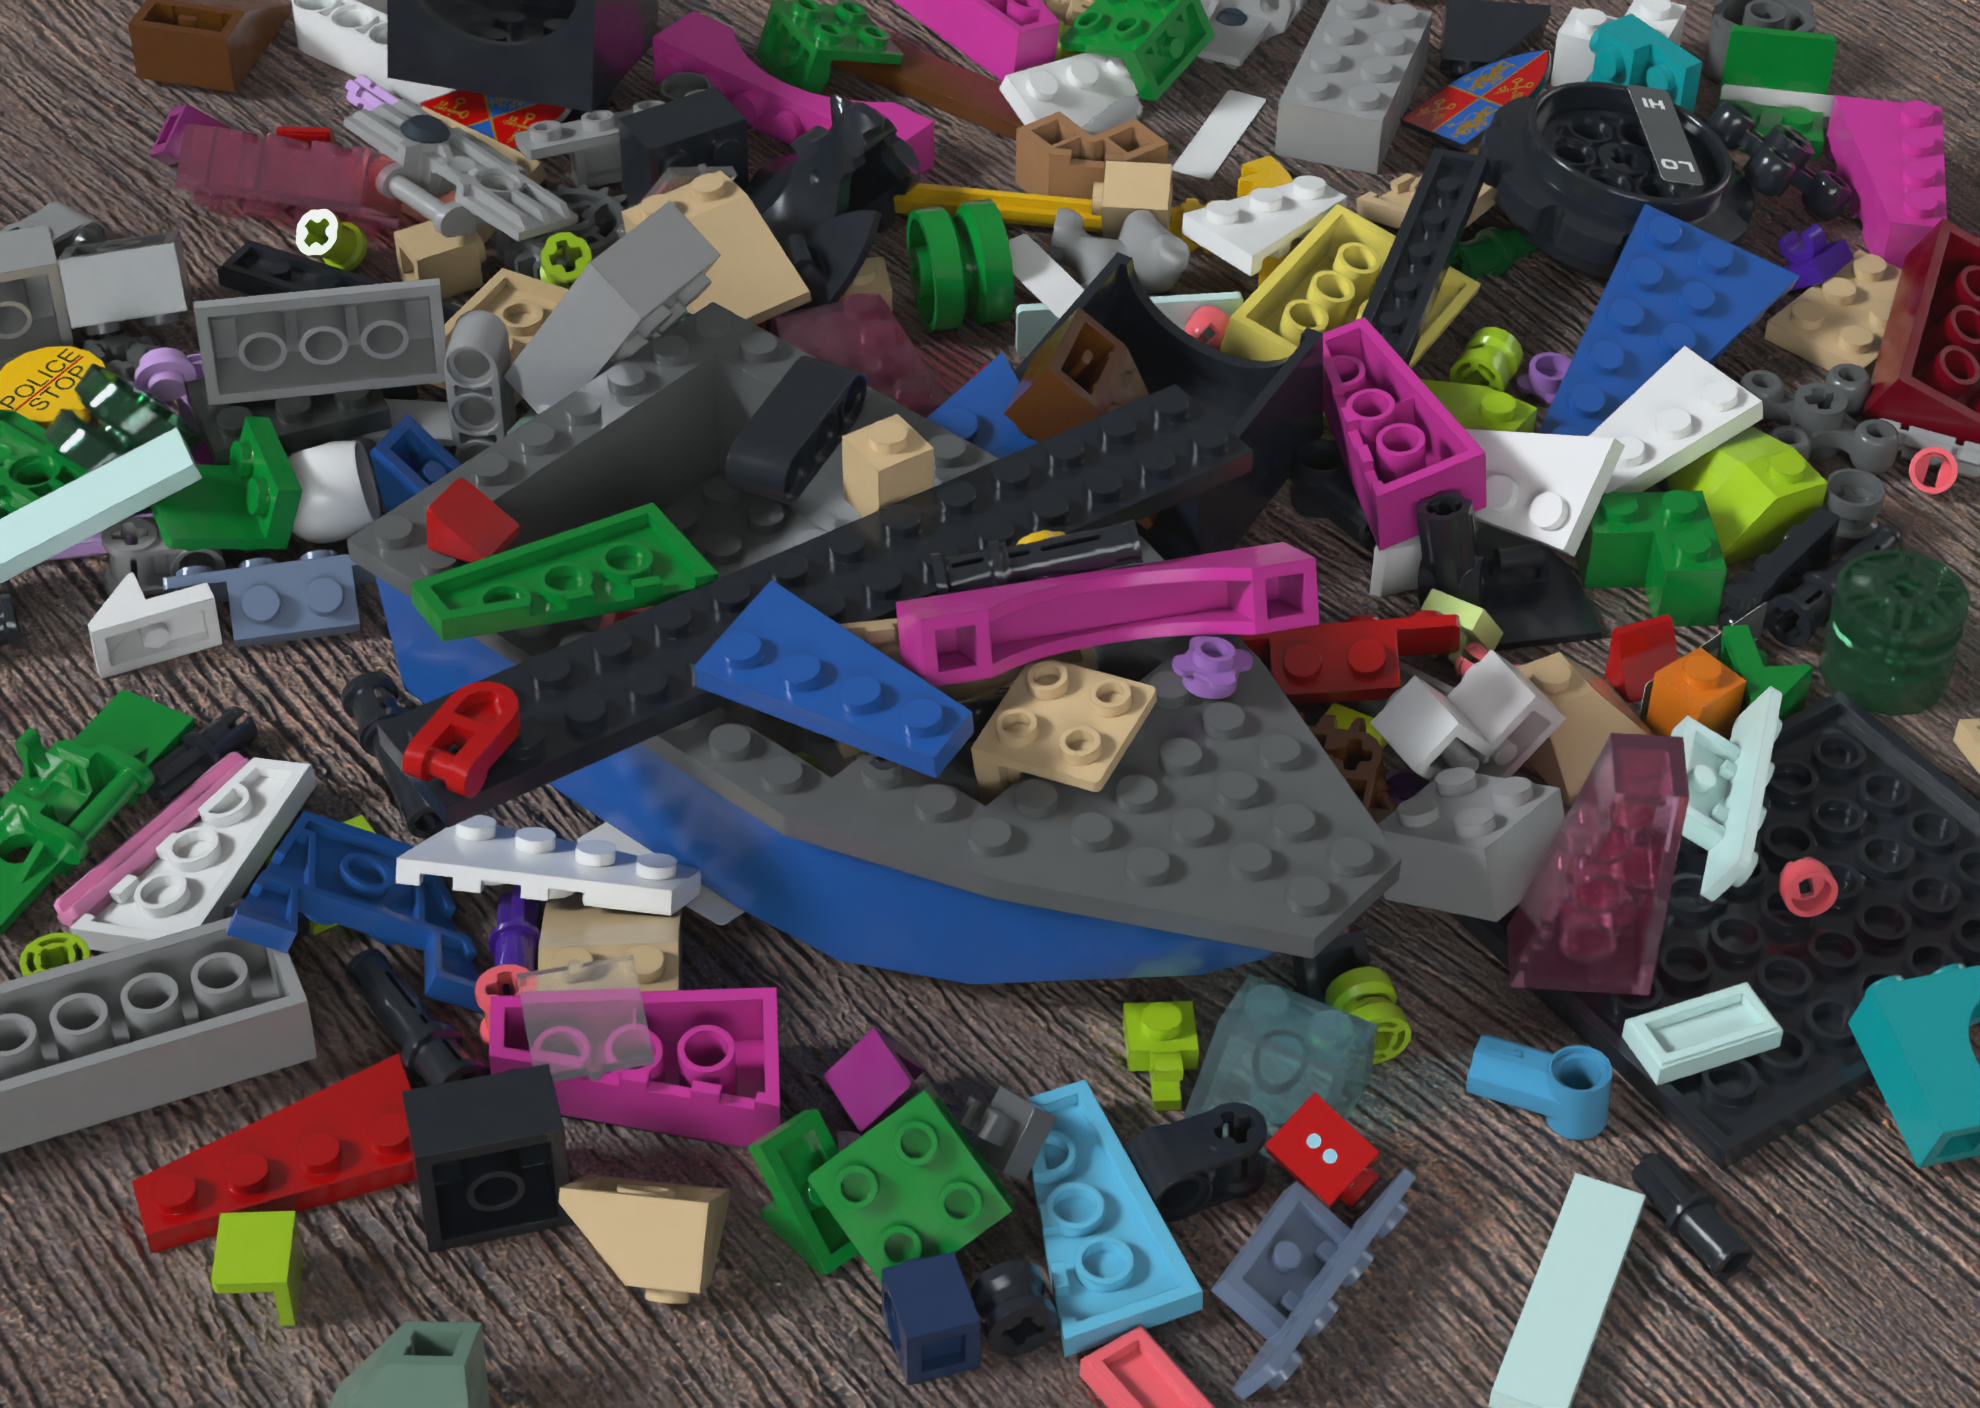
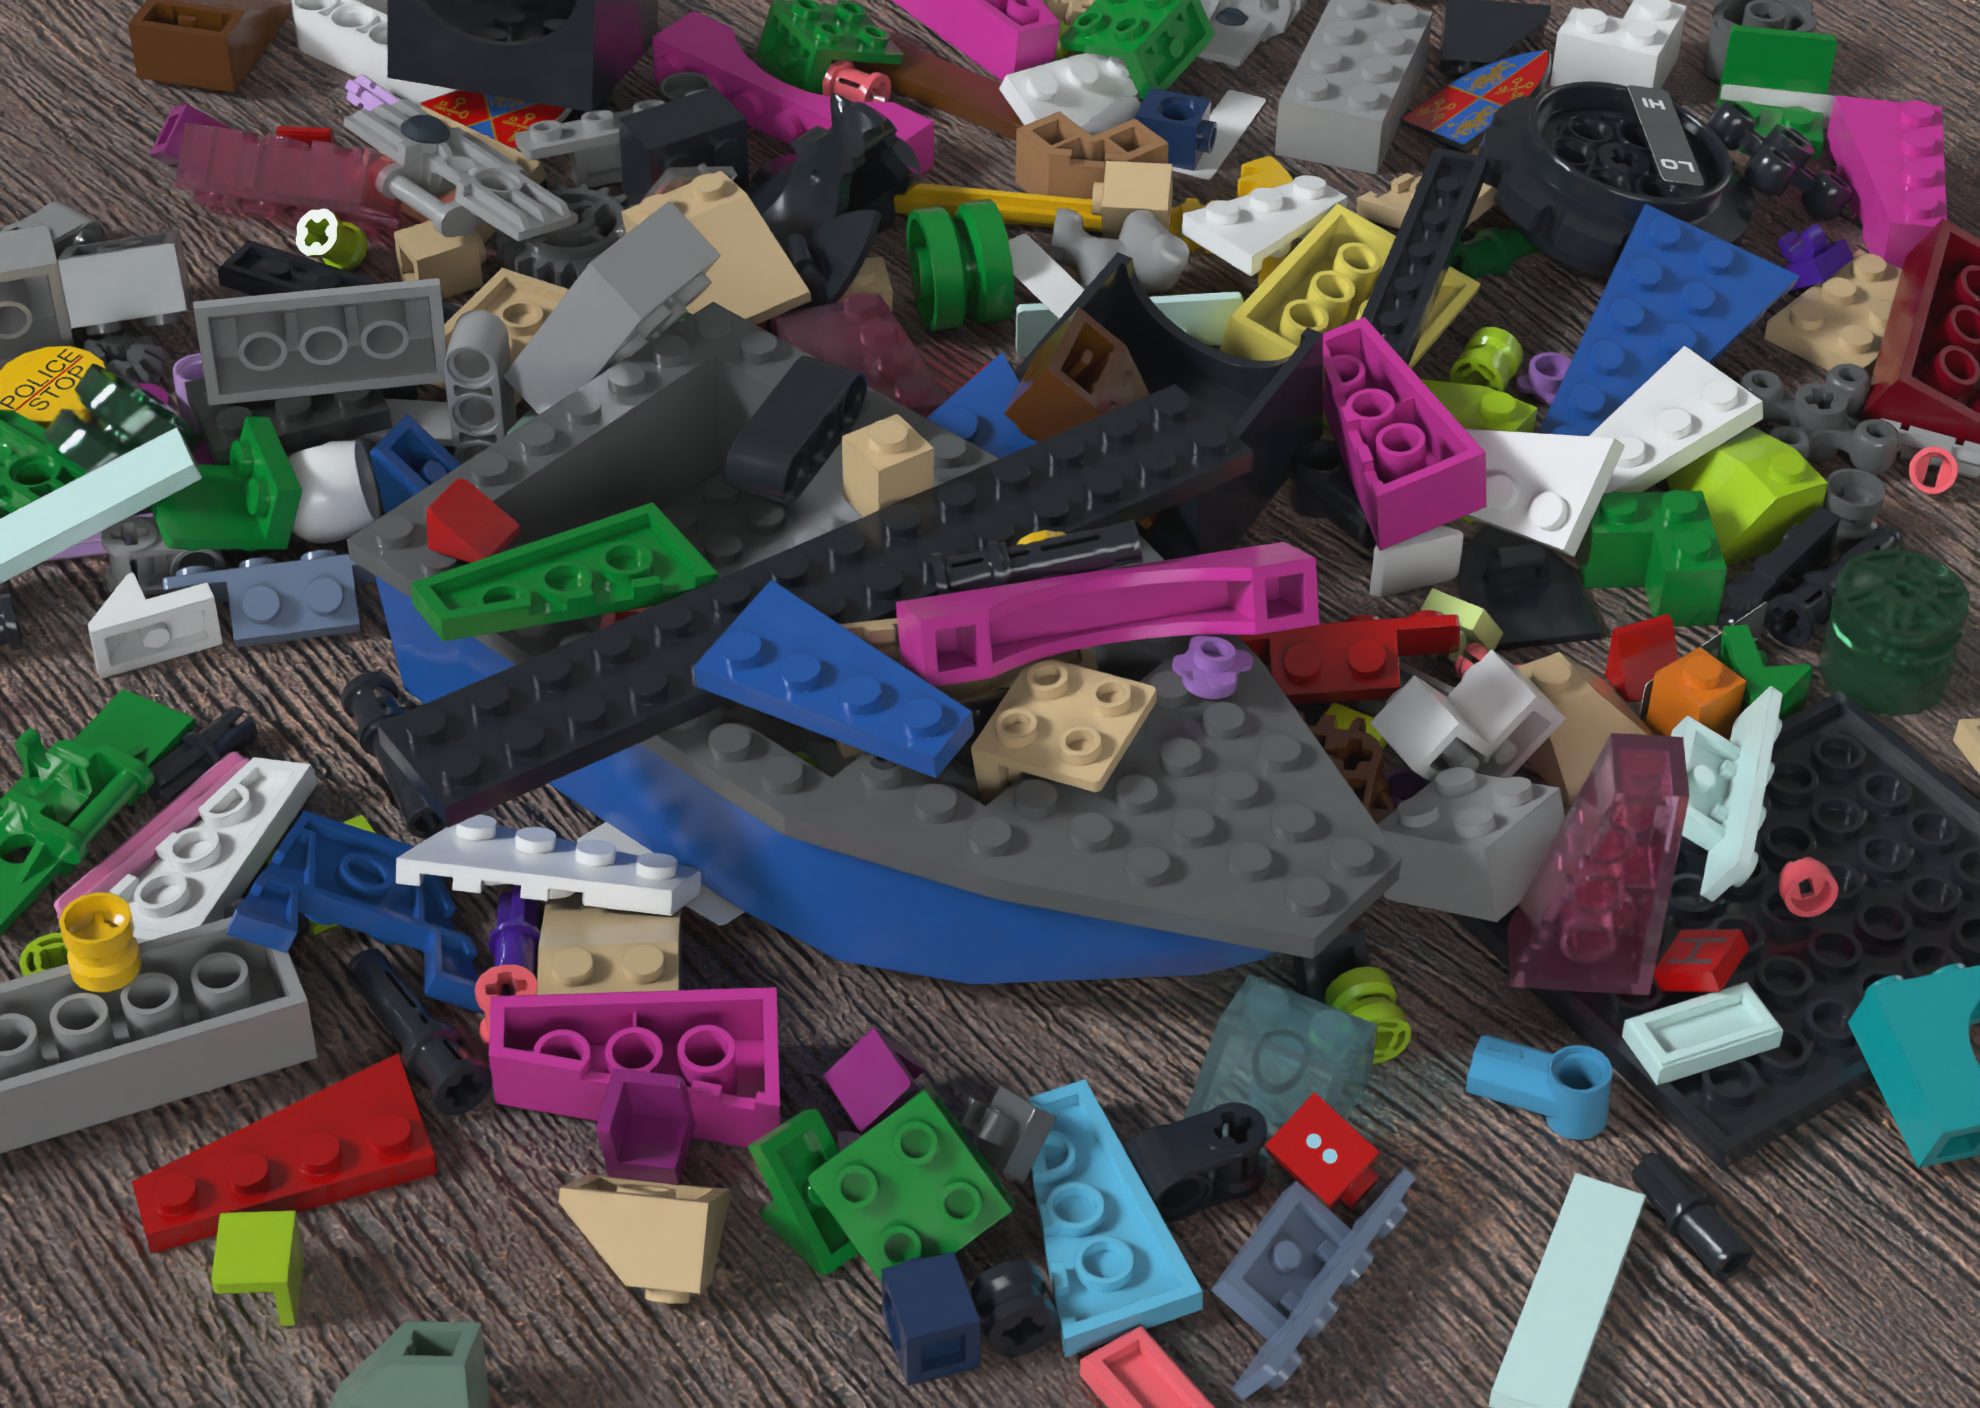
lavender plate [135,348,196,401] -> none
red plate [402,681,521,798] -> none
black brick [402,1064,574,1253] -> none
clear piece [516,955,654,1082] -> none
lime bush [540,232,592,289] -> none
lime plate [1123,1001,1199,1111] -> none
coral hinge [1184,306,1230,350] -> none
black piece [1416,491,1490,610] -> none
teal plate [1585,13,1702,114] -> none
none -> yellow wheel [59,892,142,993]
none -> magenta panel [596,1068,696,1185]
none -> coral bush [822,60,891,102]
none -> dark blue brick [1135,88,1217,171]
none -> red tile [1652,929,1749,992]

